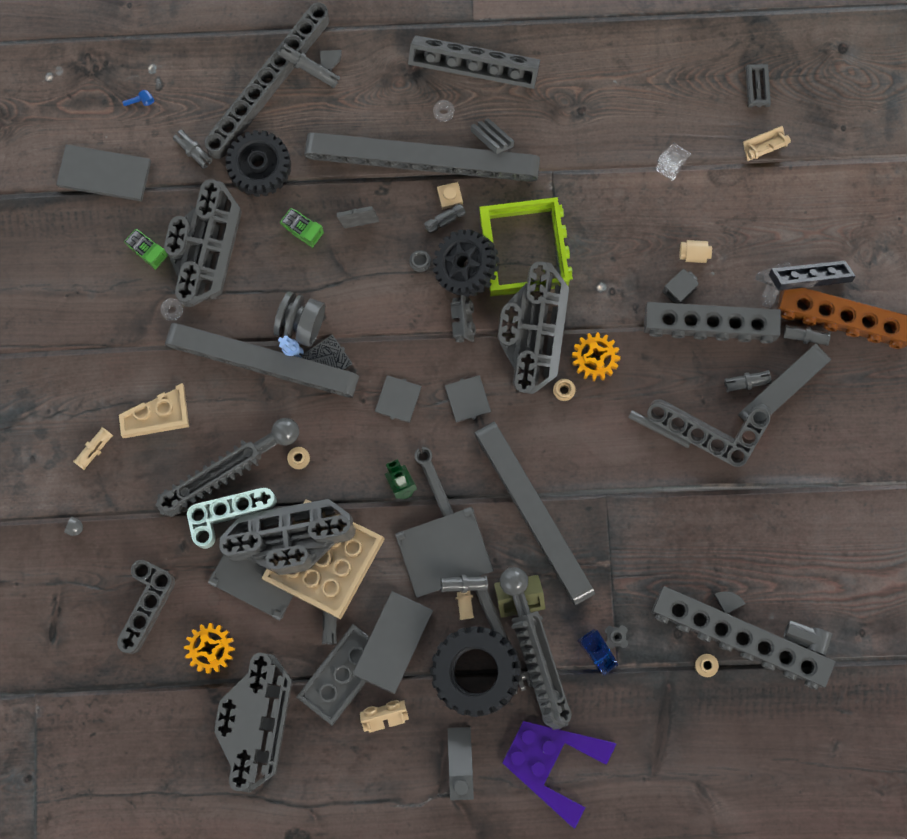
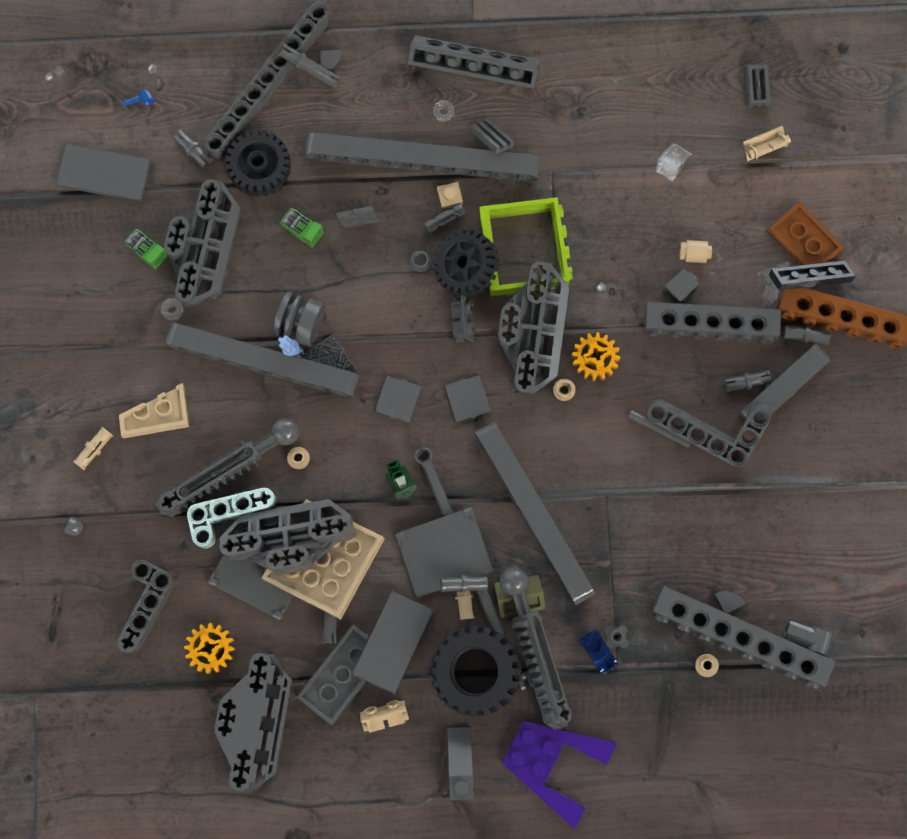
none -> dark orange tile [766,201,844,266]

